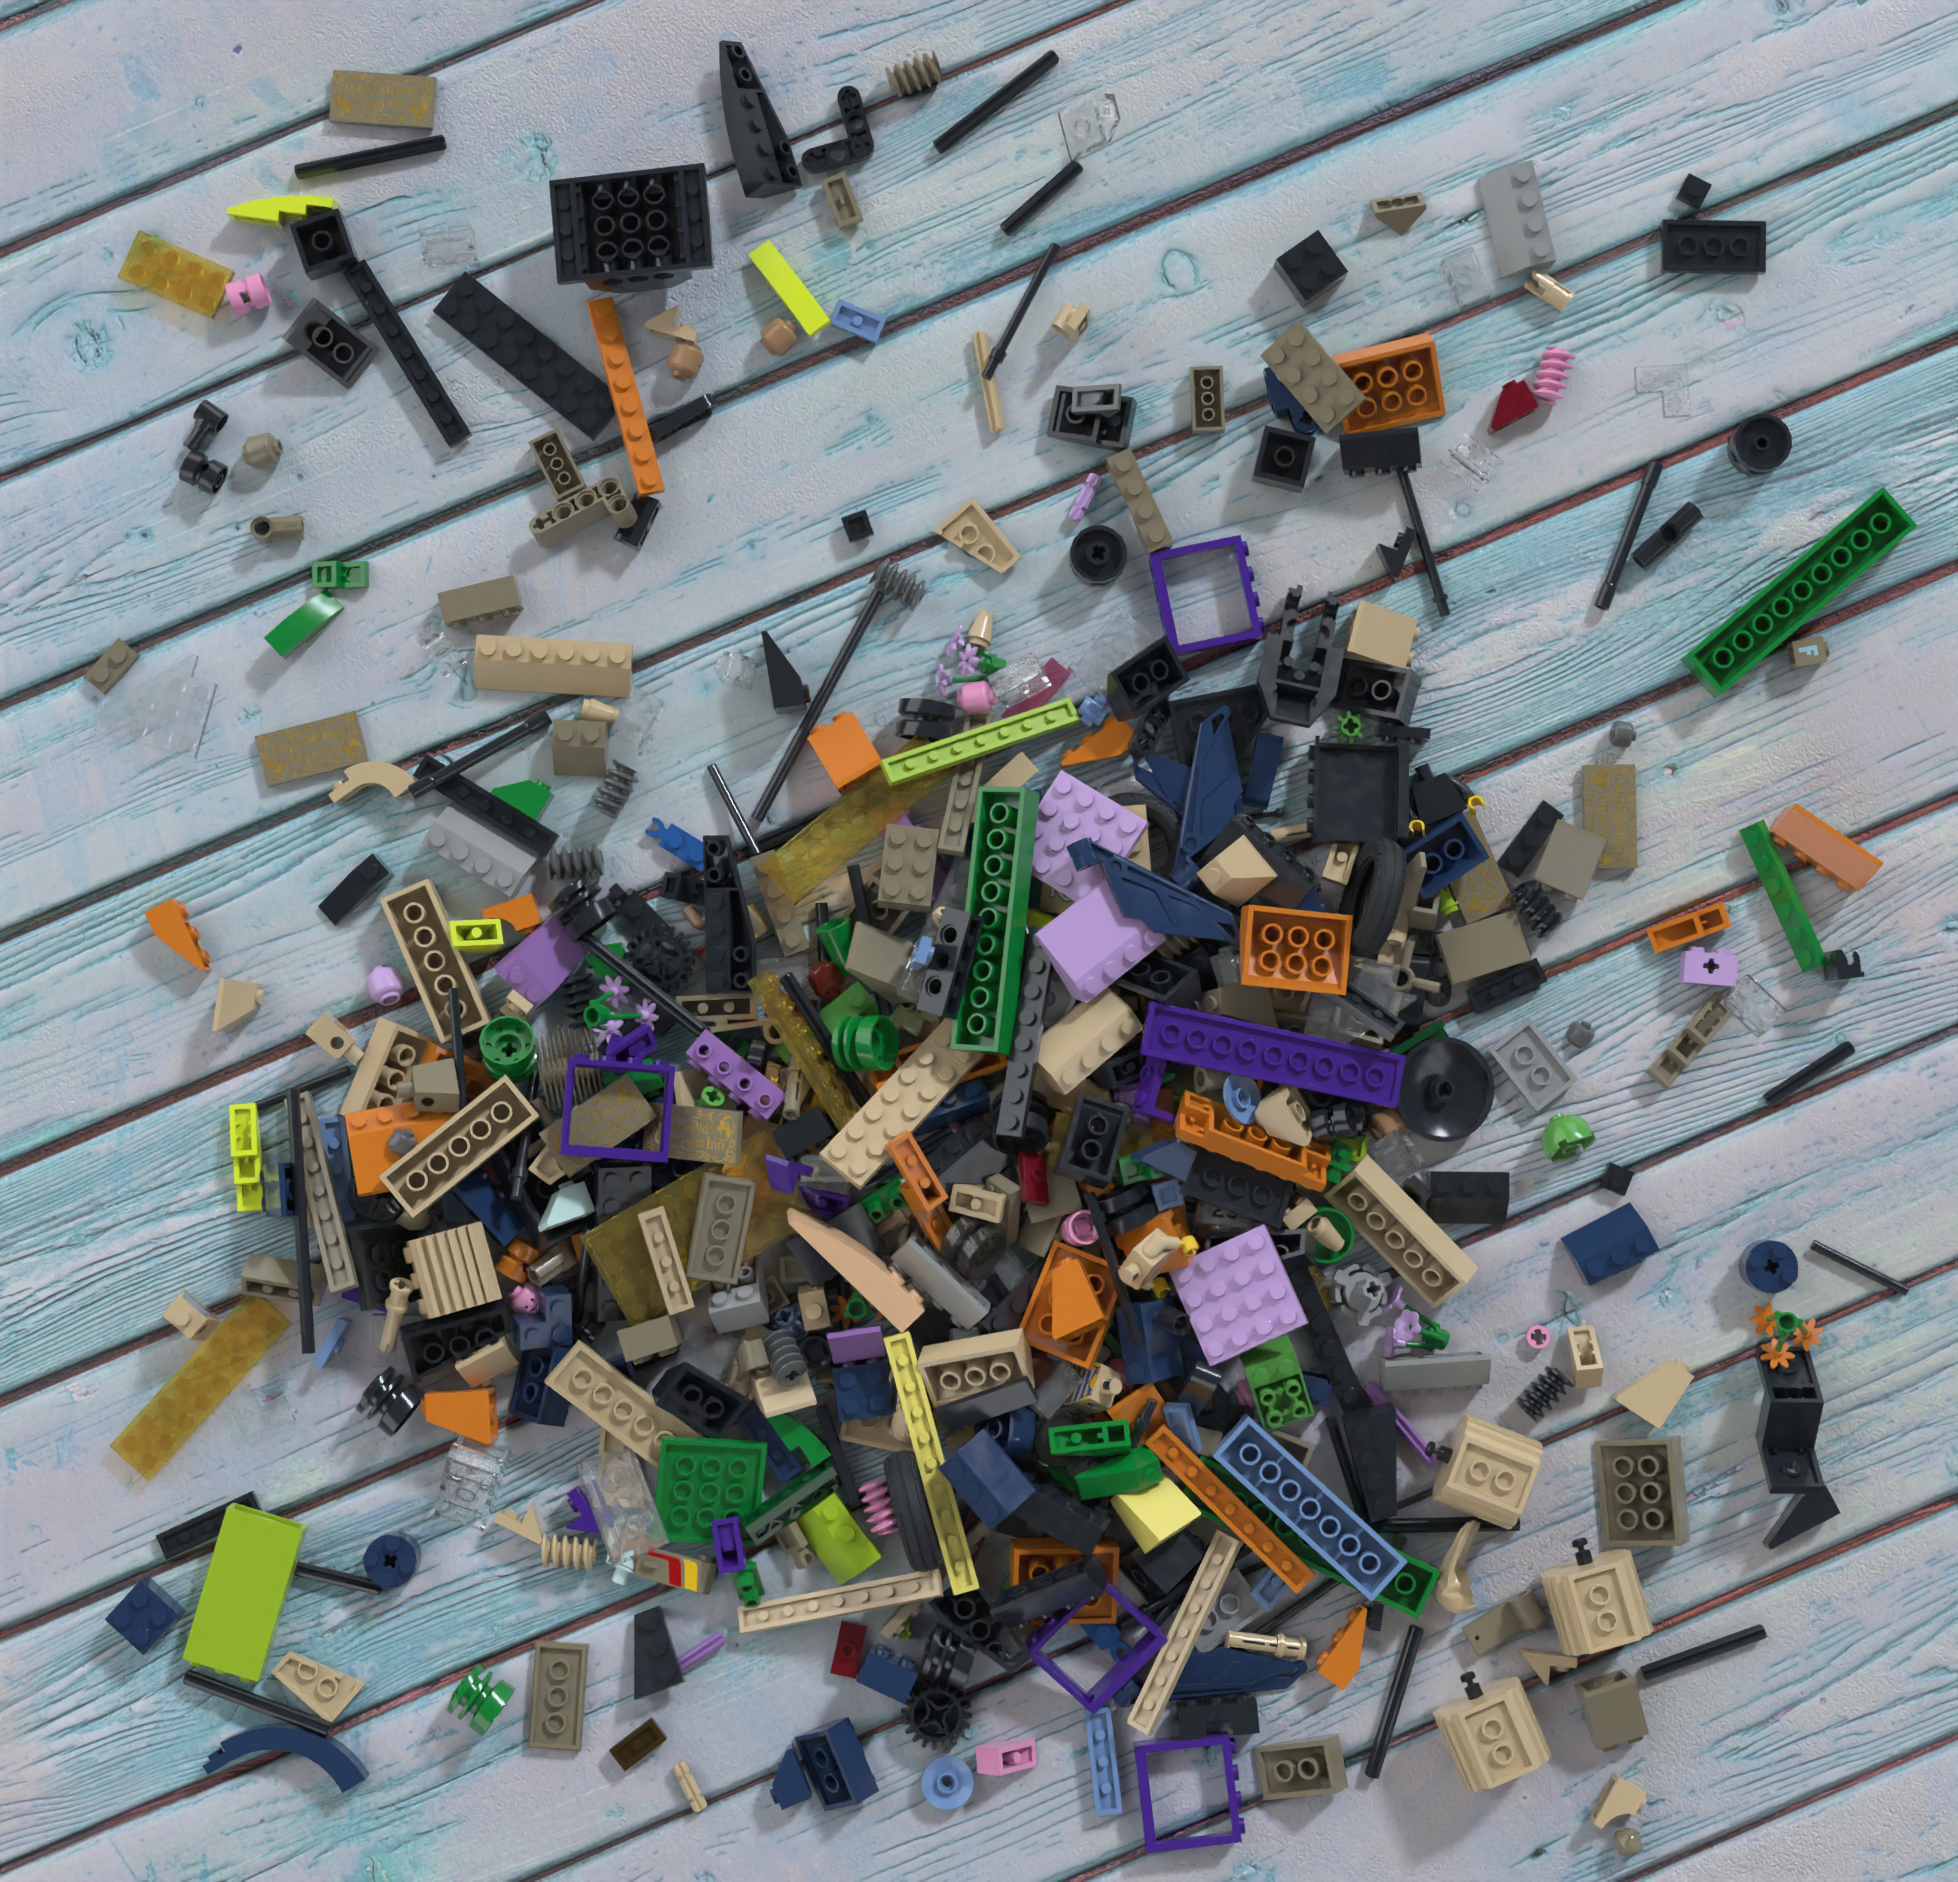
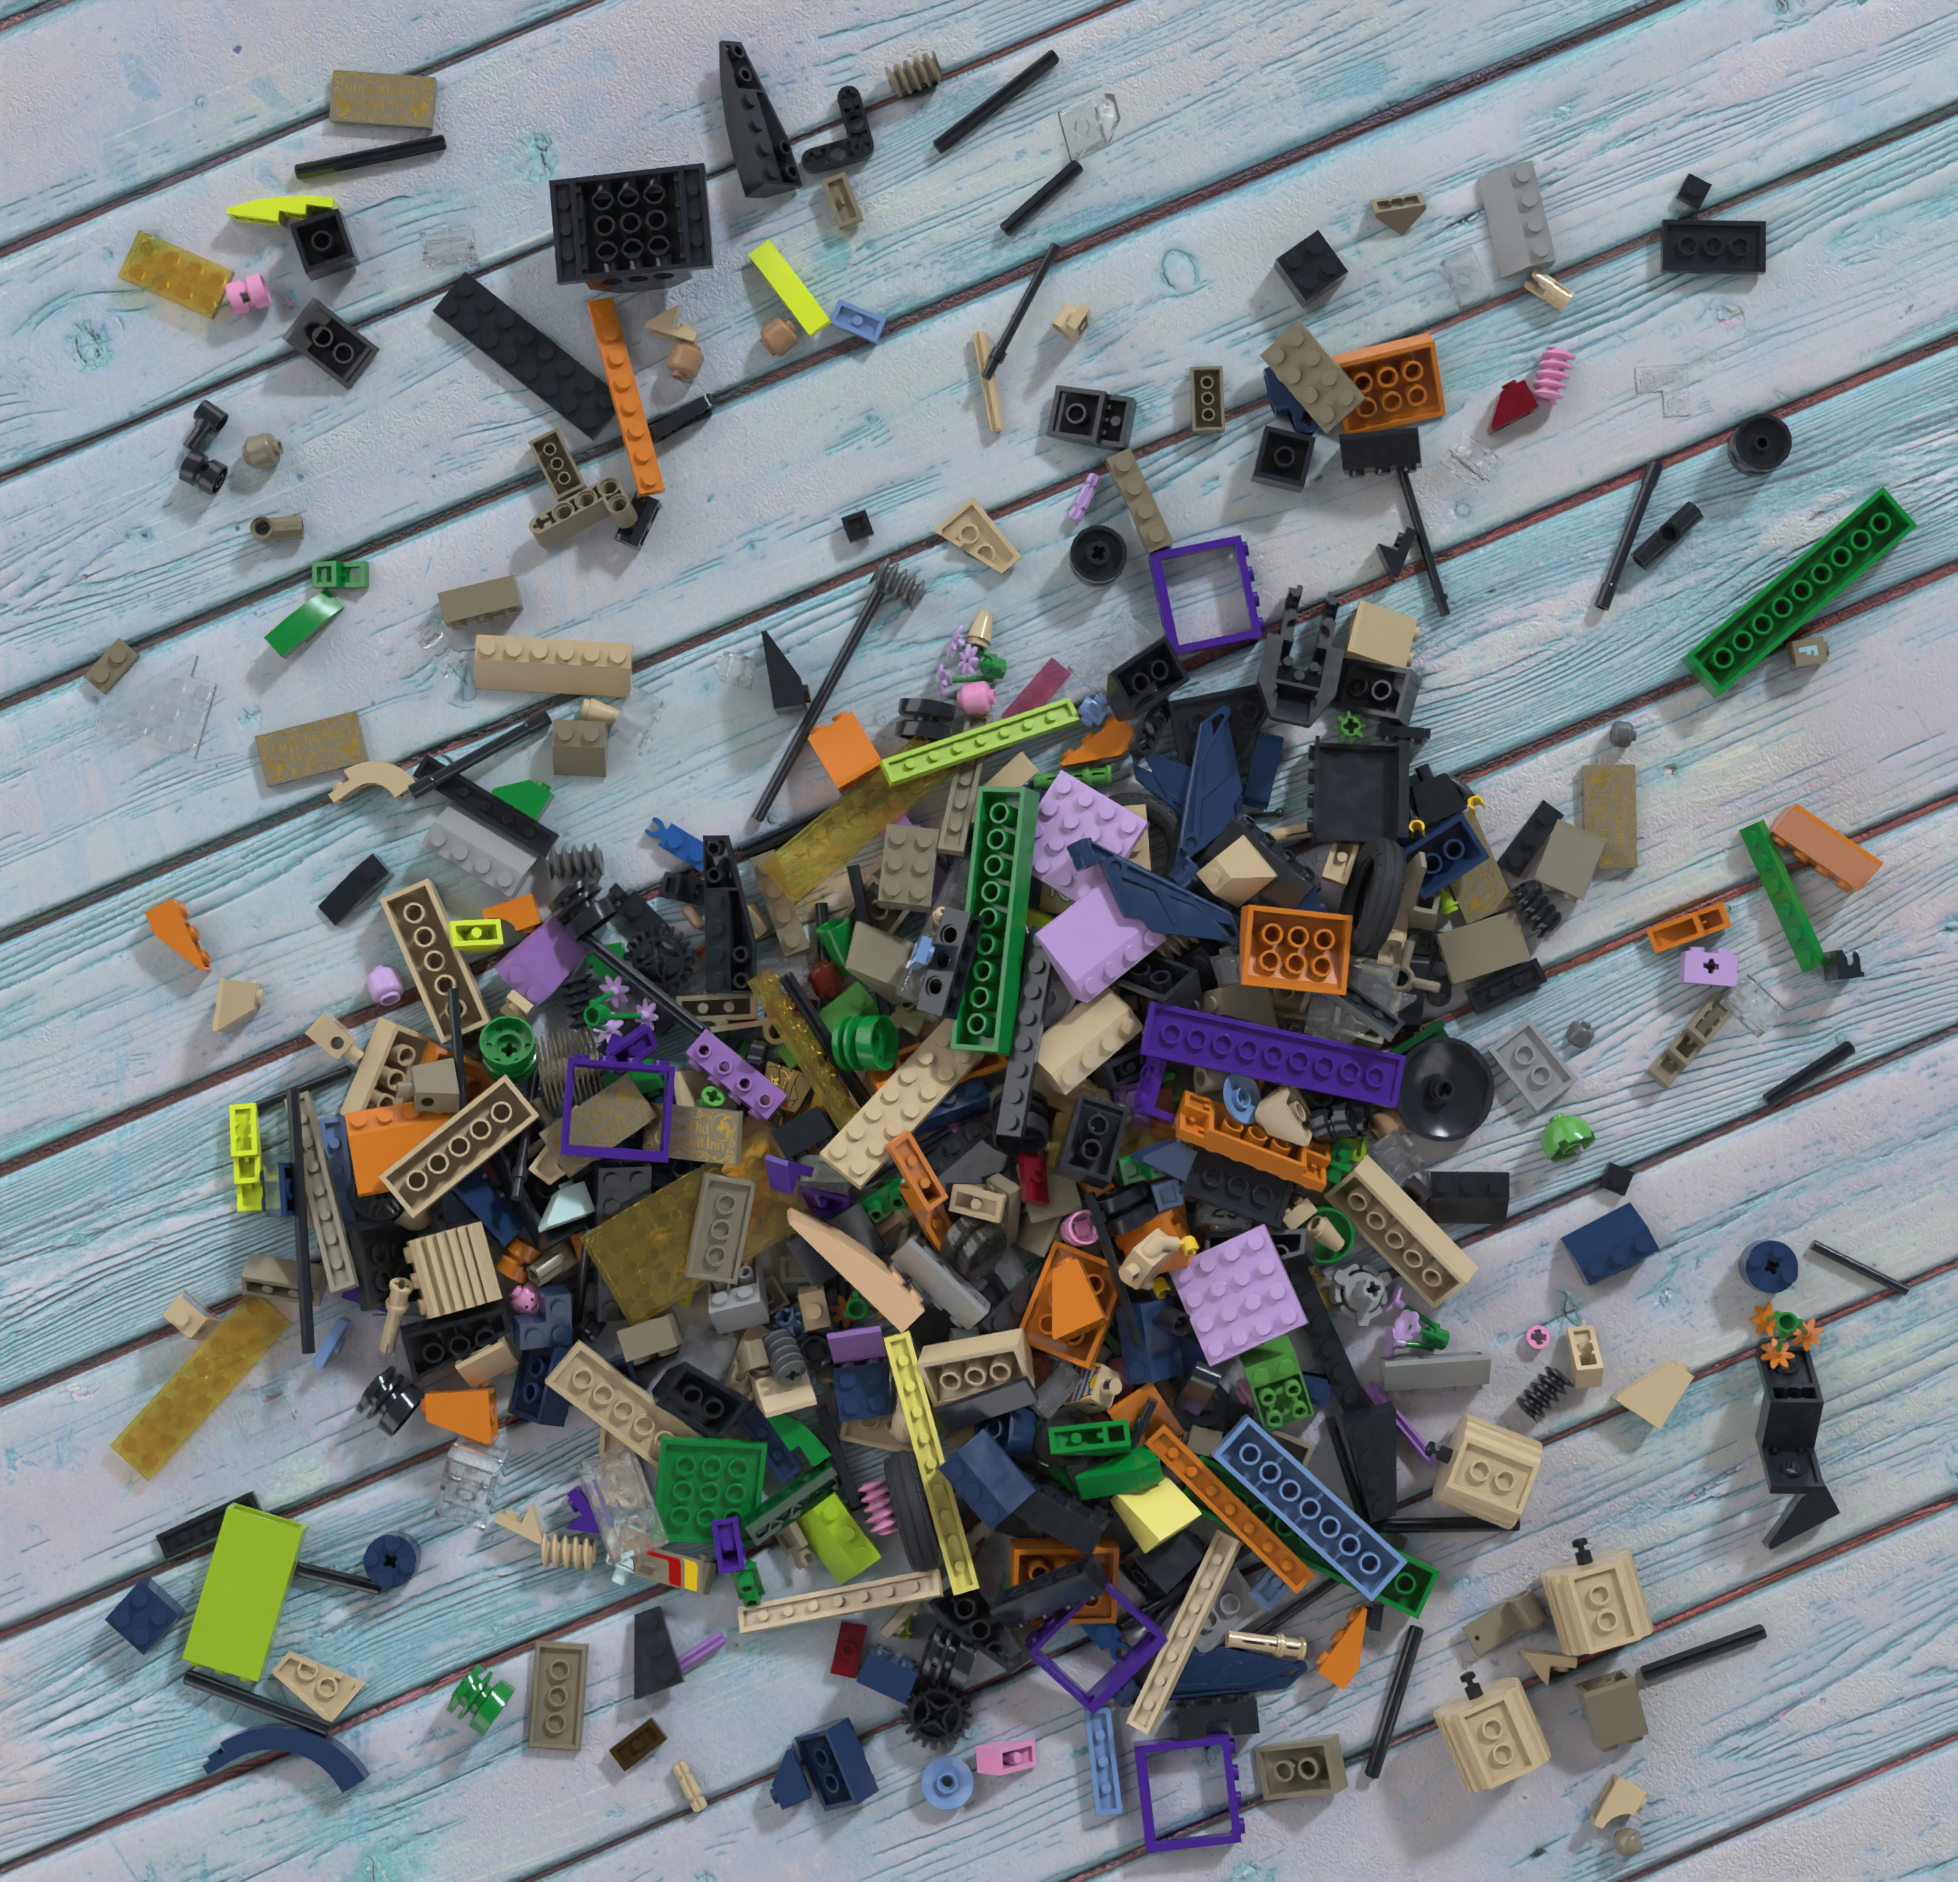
black plate [343,259,473,449] -> none
dark grey piece [387,1128,417,1156] -> none
dark grey piece [590,759,639,819] -> none
tan plate [637,1206,695,1316] -> none
black bar [707,763,762,857] -> none
dark tan pin [782,1049,807,1120] -> none
clear hinge [987,652,1052,710] -> none
dark grey slope [1071,384,1122,418] -> none
medium blue plate [1163,1402,1202,1453] -> none
tan hair [1435,1520,1480,1614] -> none
dark tan slope [1595,1435,1690,1547] -> none
none -> bright green pin [1033,763,1113,789]

